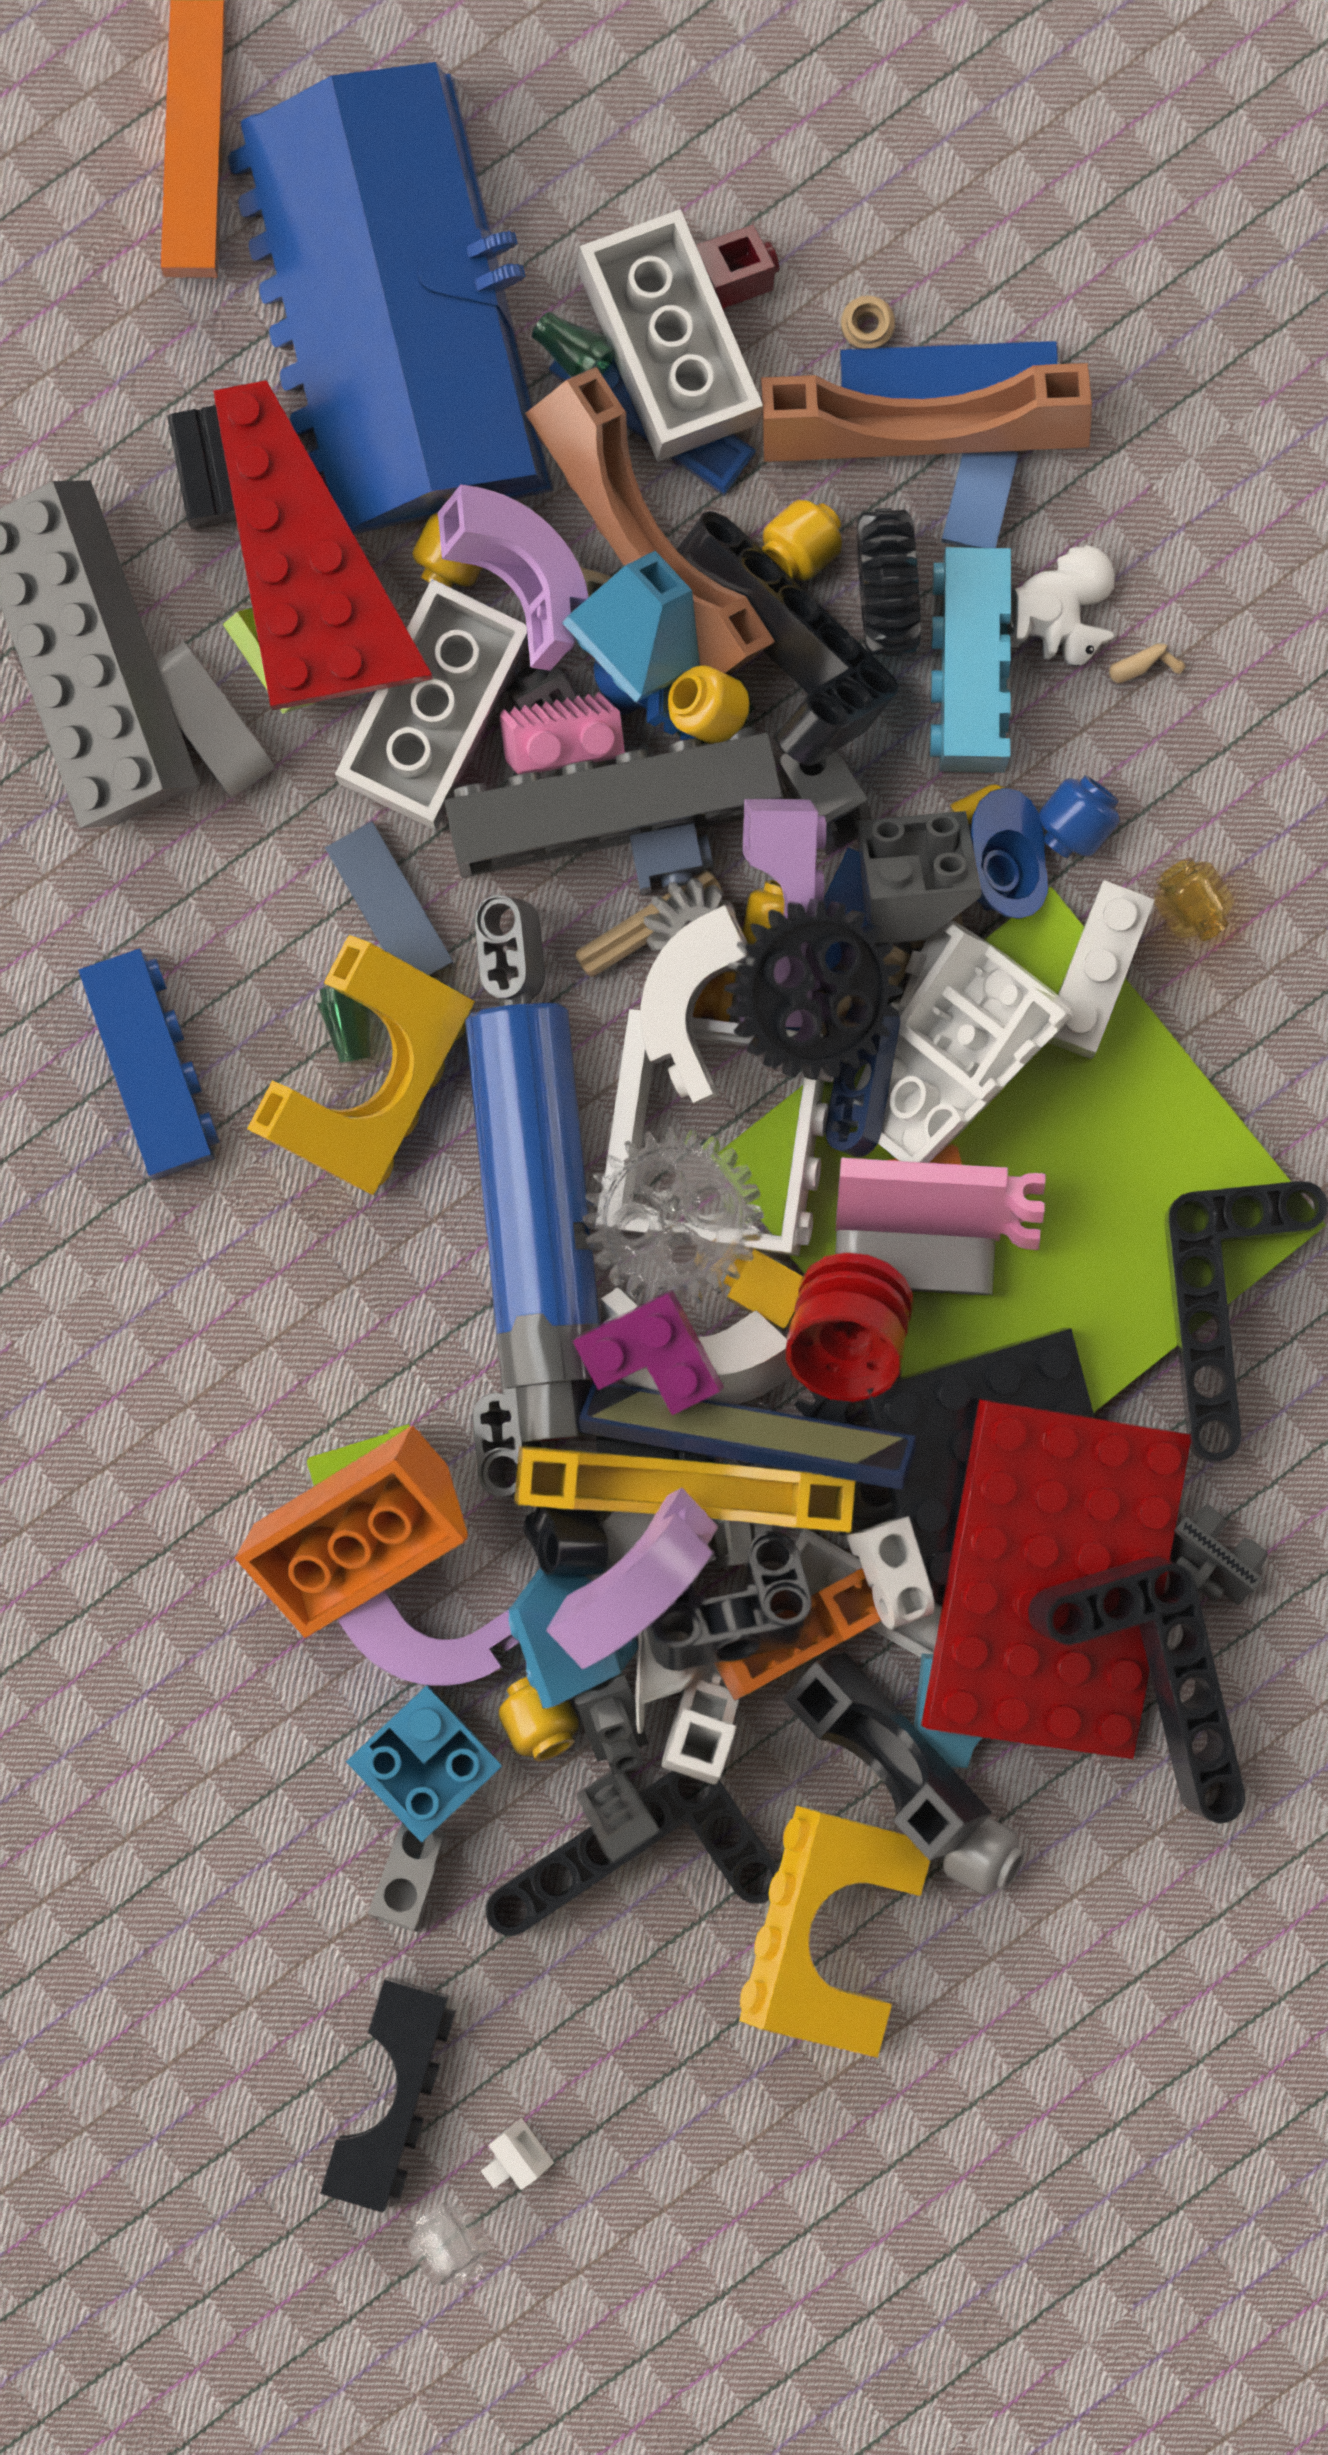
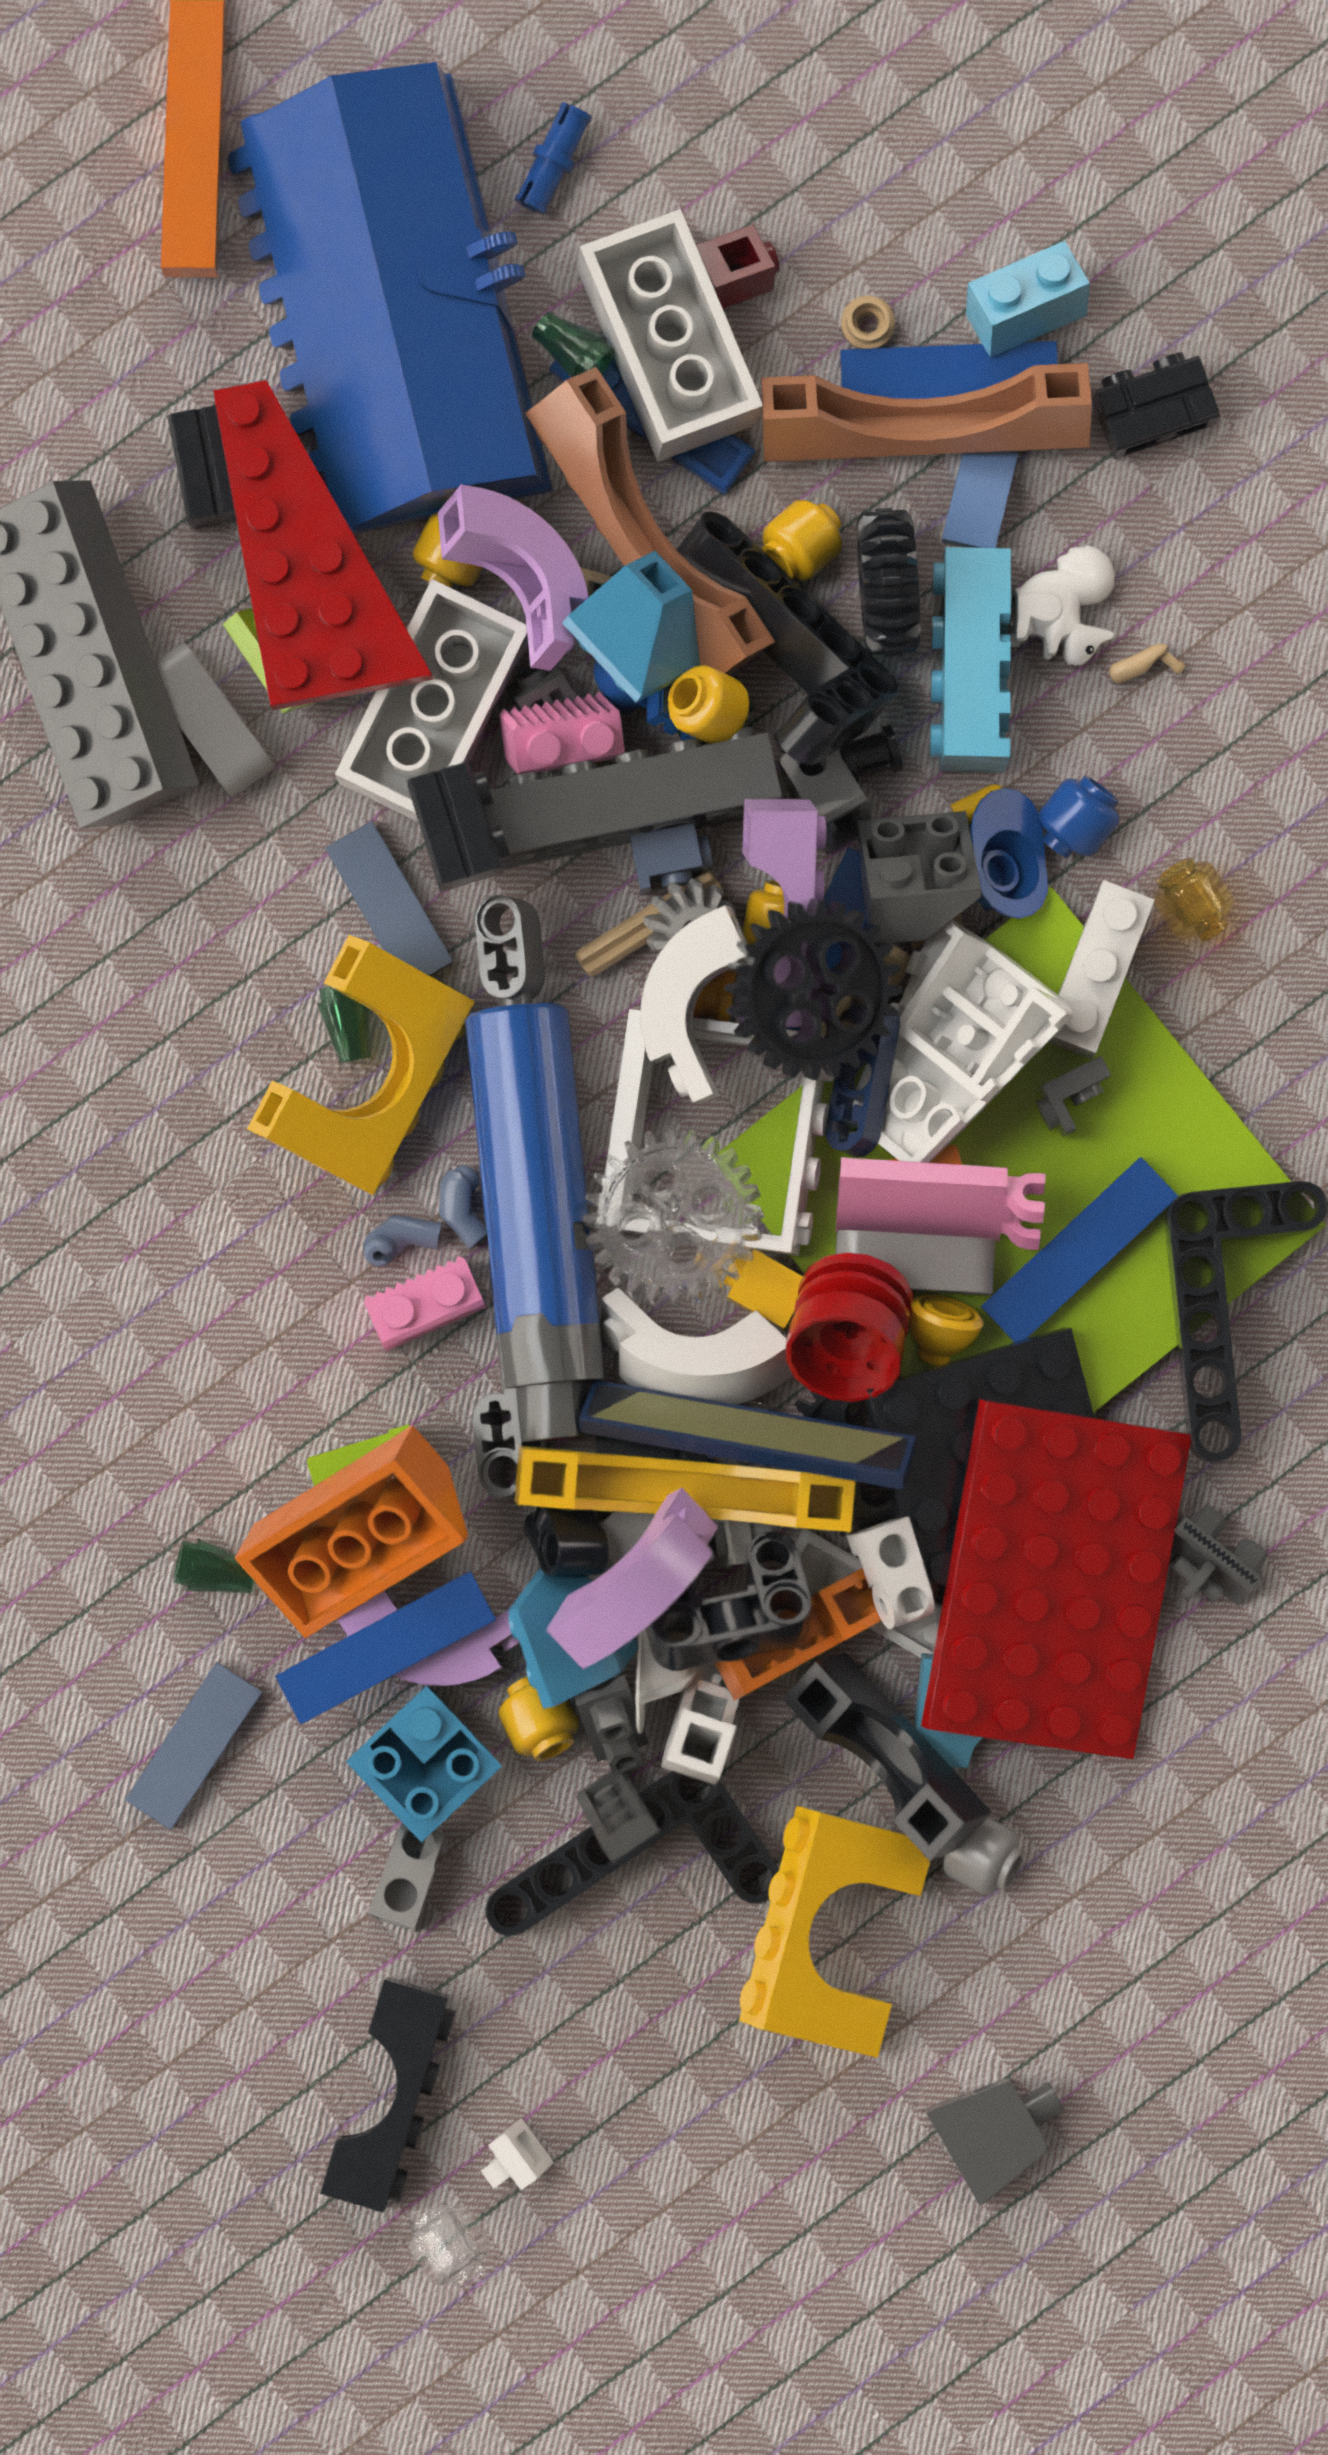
blue brick [78,948,220,1180] -> none
magenta plate [572,1289,724,1415] -> none
black beam [1028,1556,1245,1824] -> none
none -> sand blue tile [125,1662,263,1830]
none -> clear green cone [173,1538,254,1594]
none -> blue tile [275,1571,497,1725]
none -> sand blue arm [363,1215,442,1267]
none -> bright pink brick [364,1256,487,1351]
none -> black brick [406,761,510,892]
none -> sand blue arm [439,1165,487,1250]
none -> blue pin [514,102,593,215]
none -> black bush [839,724,903,784]
none -> yellow brick [909,1294,984,1365]
none -> dark grey torso [925,2078,1066,2206]
none -> medium azure brick [966,241,1090,358]
none -> blue tile [980,1157,1178,1343]
none -> dark grey bracket [1036,1056,1111,1137]
none -> black brick [1093,352,1220,459]

